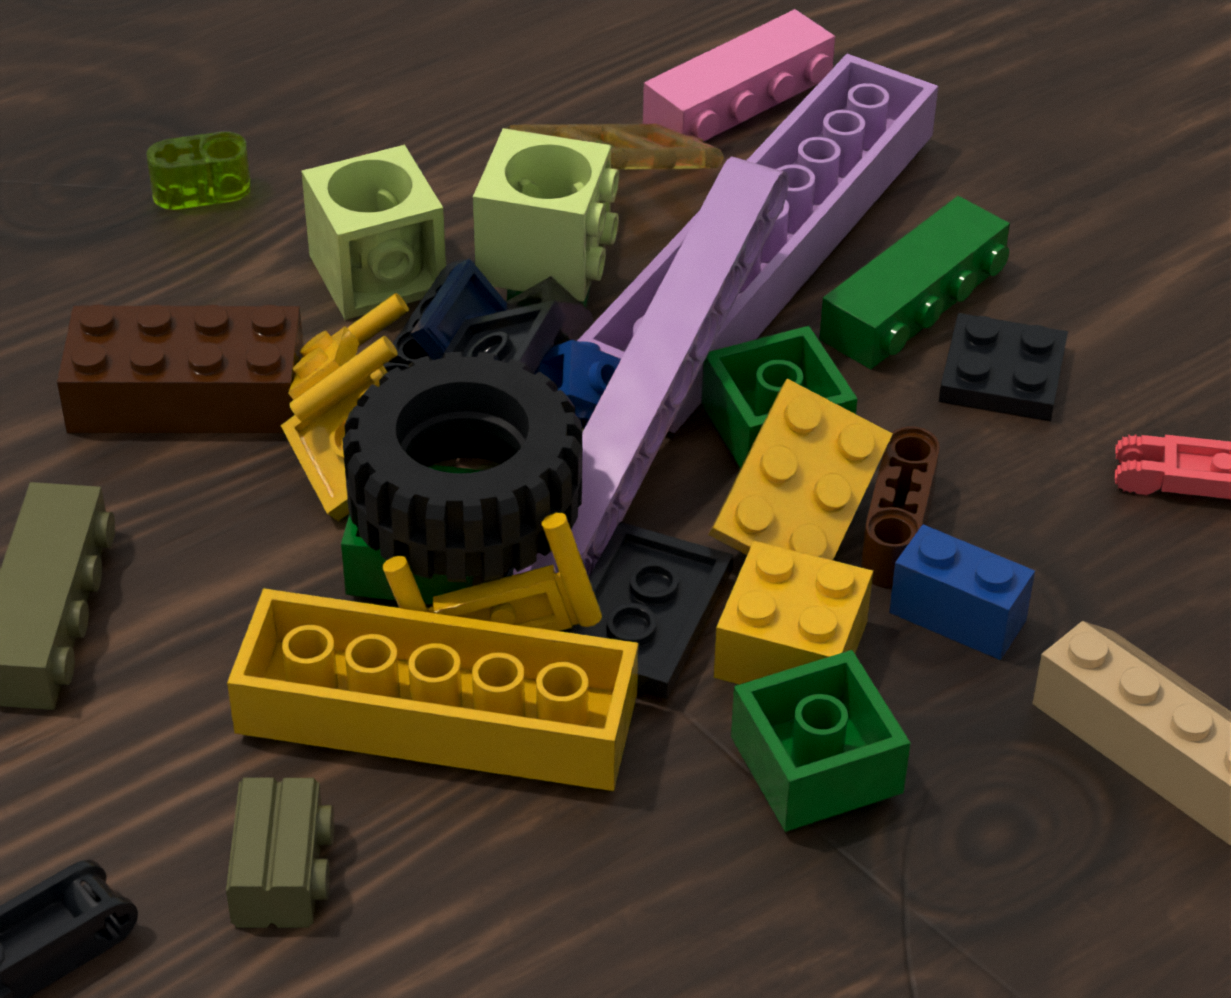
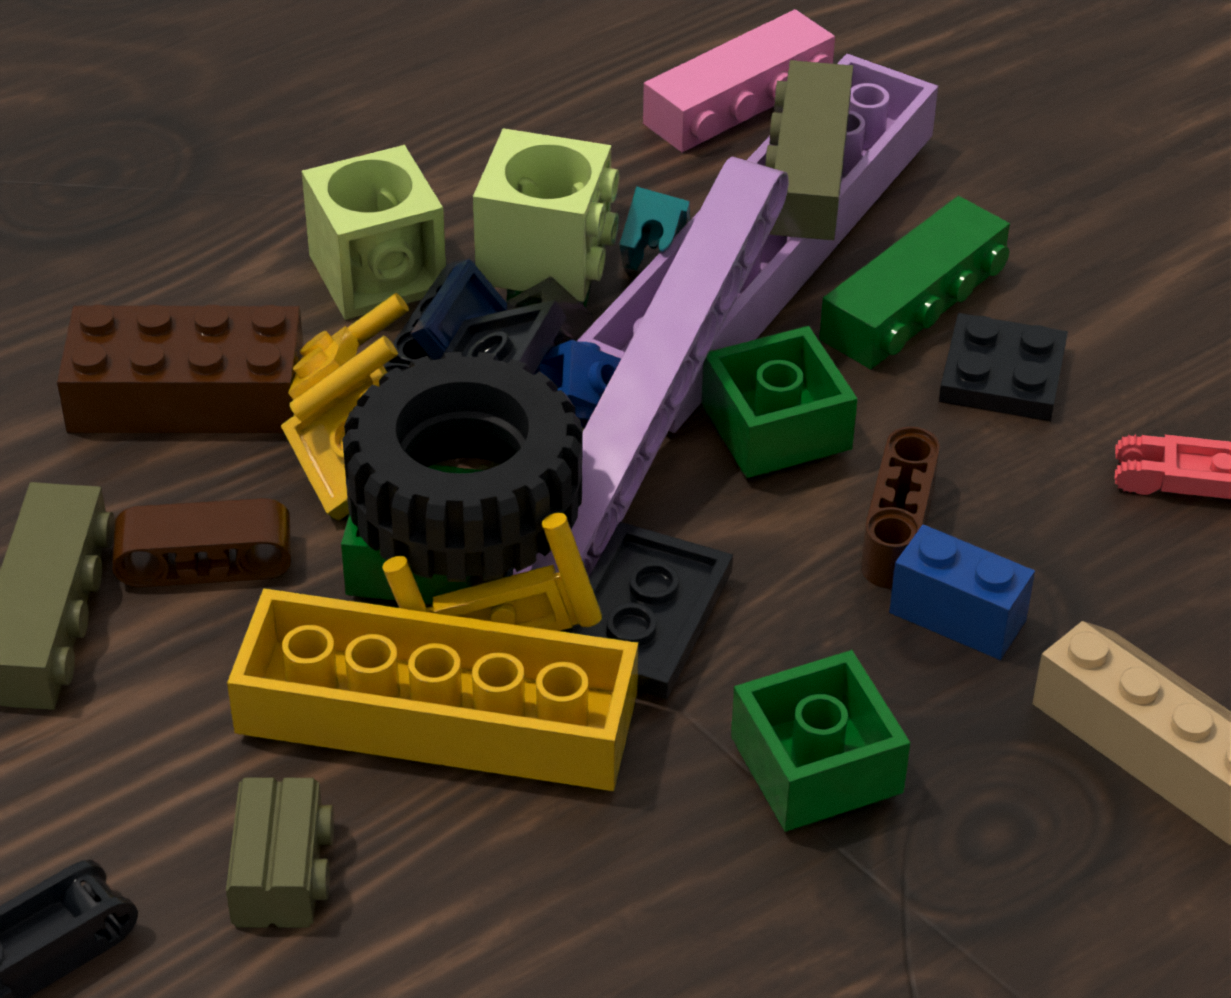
clear neon green beam [146,131,251,209] -> none
clear yellow bar [506,124,724,170] -> none
yellow plate [708,379,893,560] -> none
yellow brick [714,541,873,684] -> none
none -> reddish brown beam [112,498,291,587]
none -> teal hinge [619,186,690,271]
none -> olive brick [765,60,853,241]

